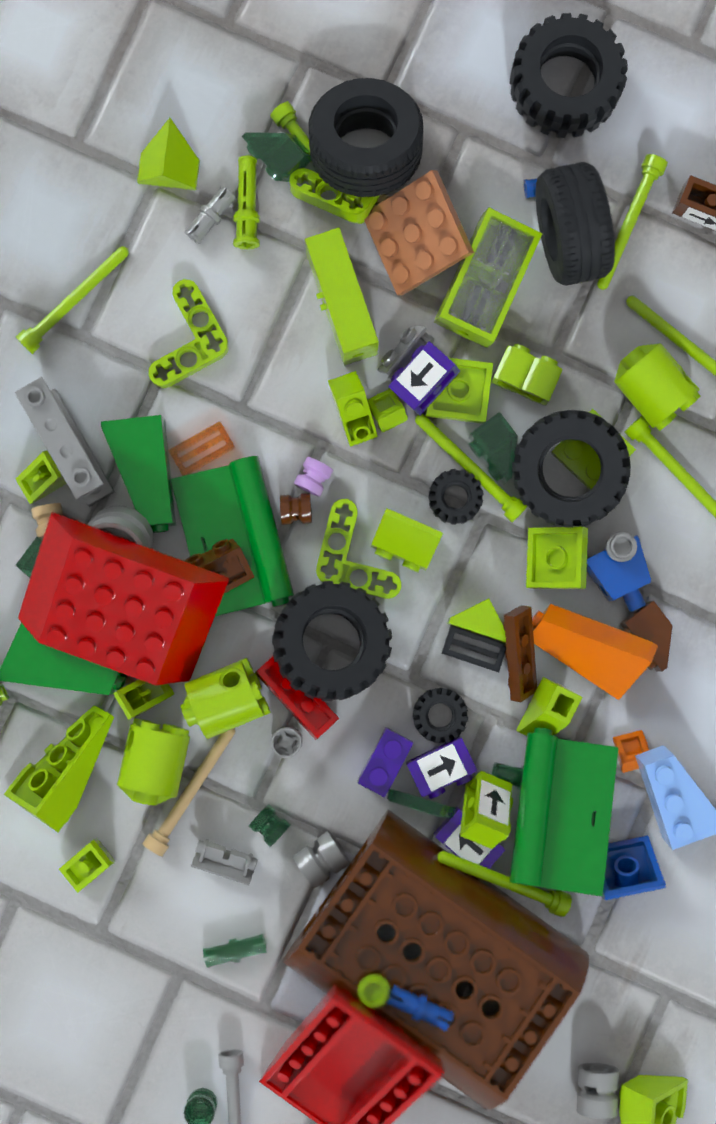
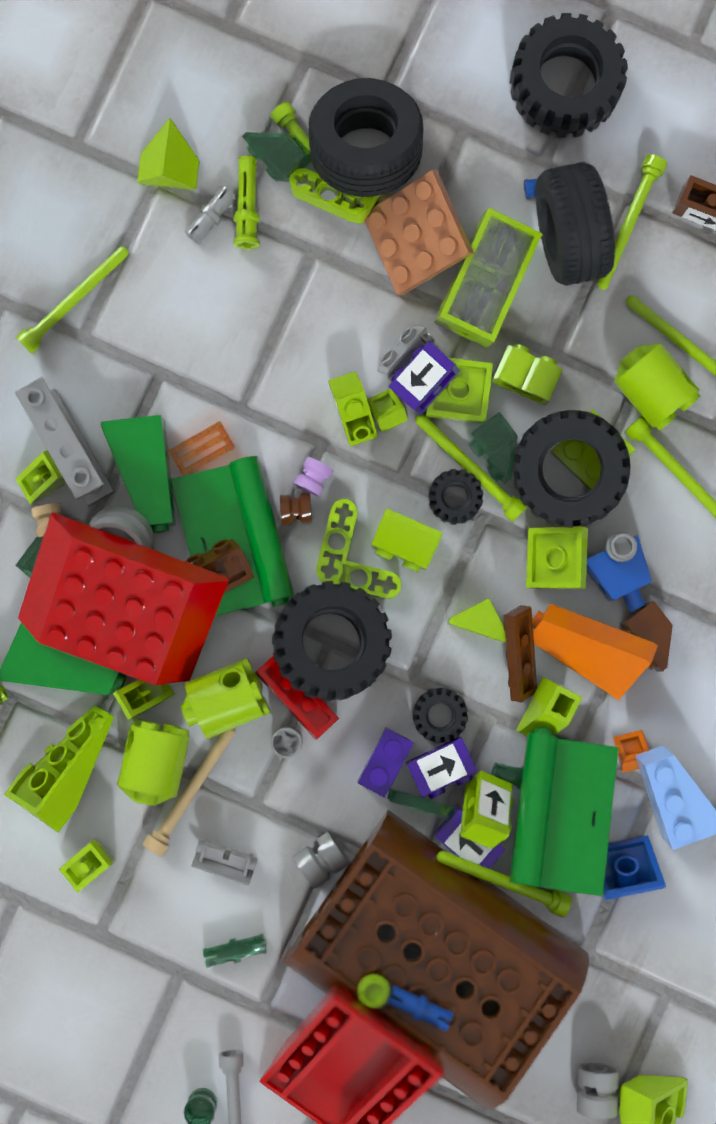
lime beam [148,279,229,388] -> none
clear green wheel [248,804,291,847] -> none
lime brick [305,227,379,366] -> none
black tile [441,625,507,673] -> none

